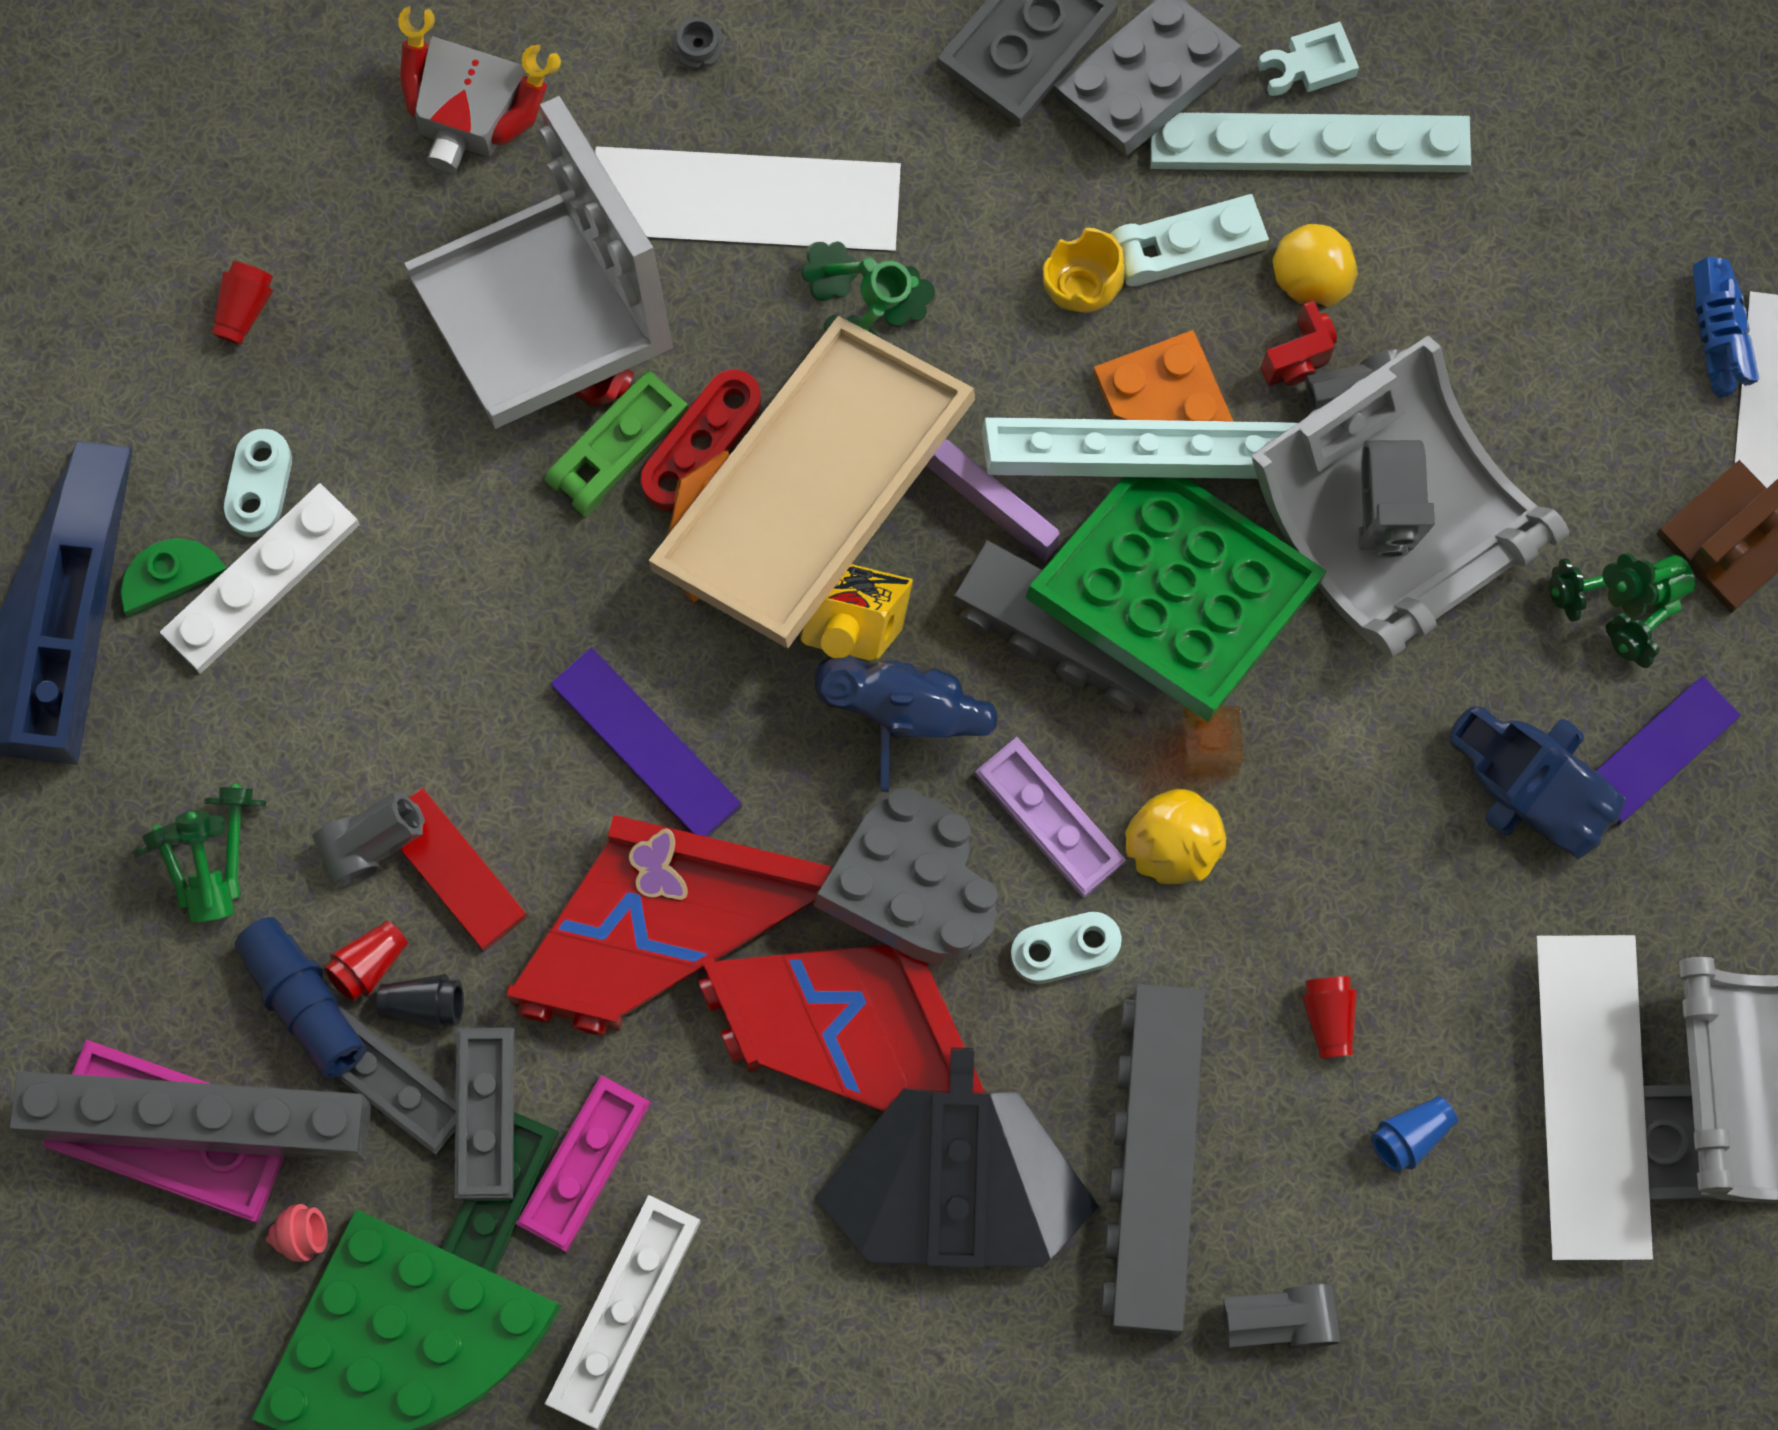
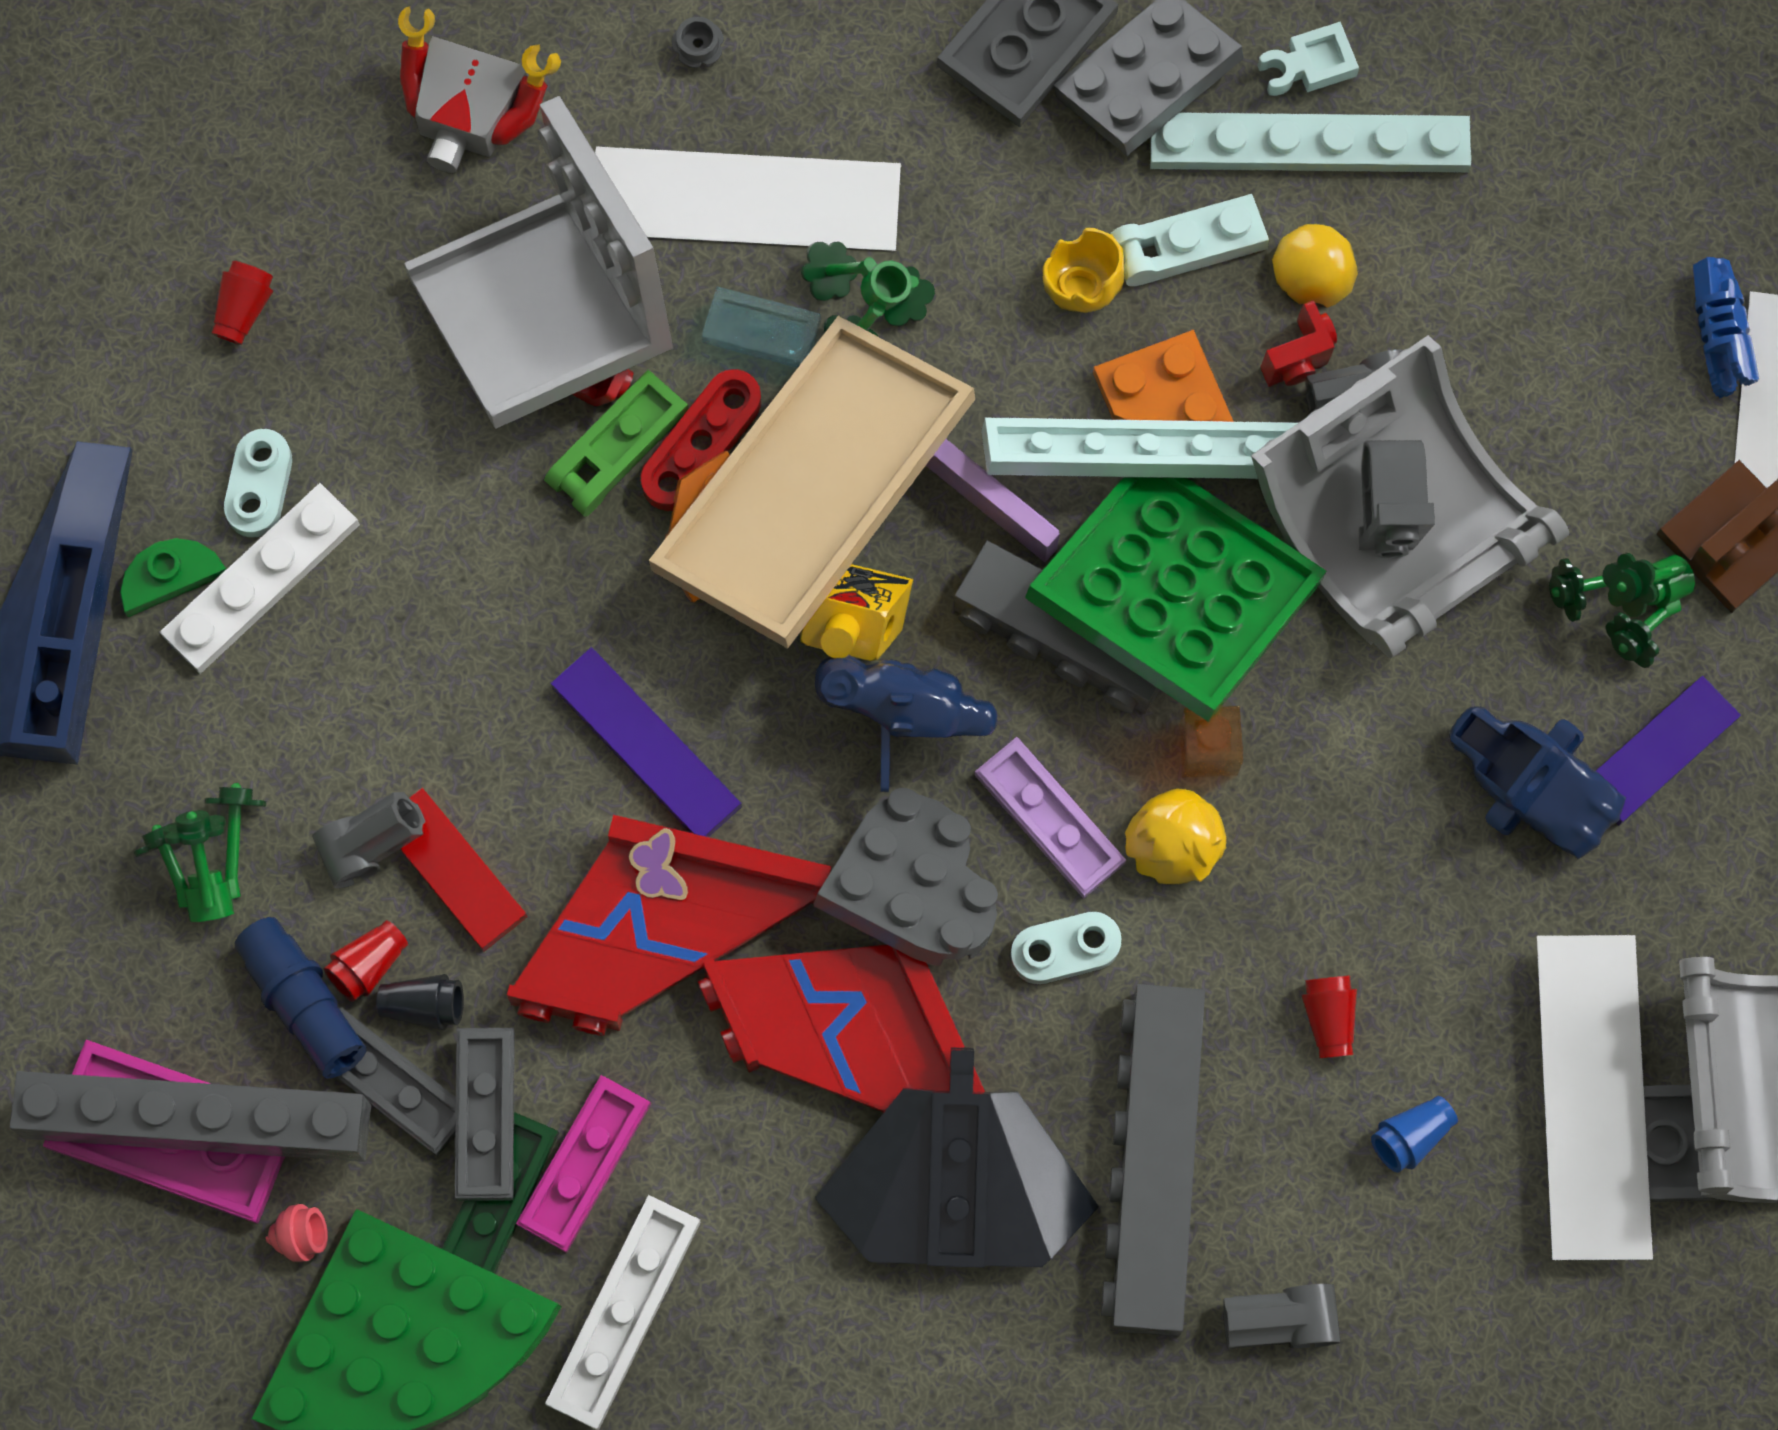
none -> clear light blue plate [702,287,821,368]

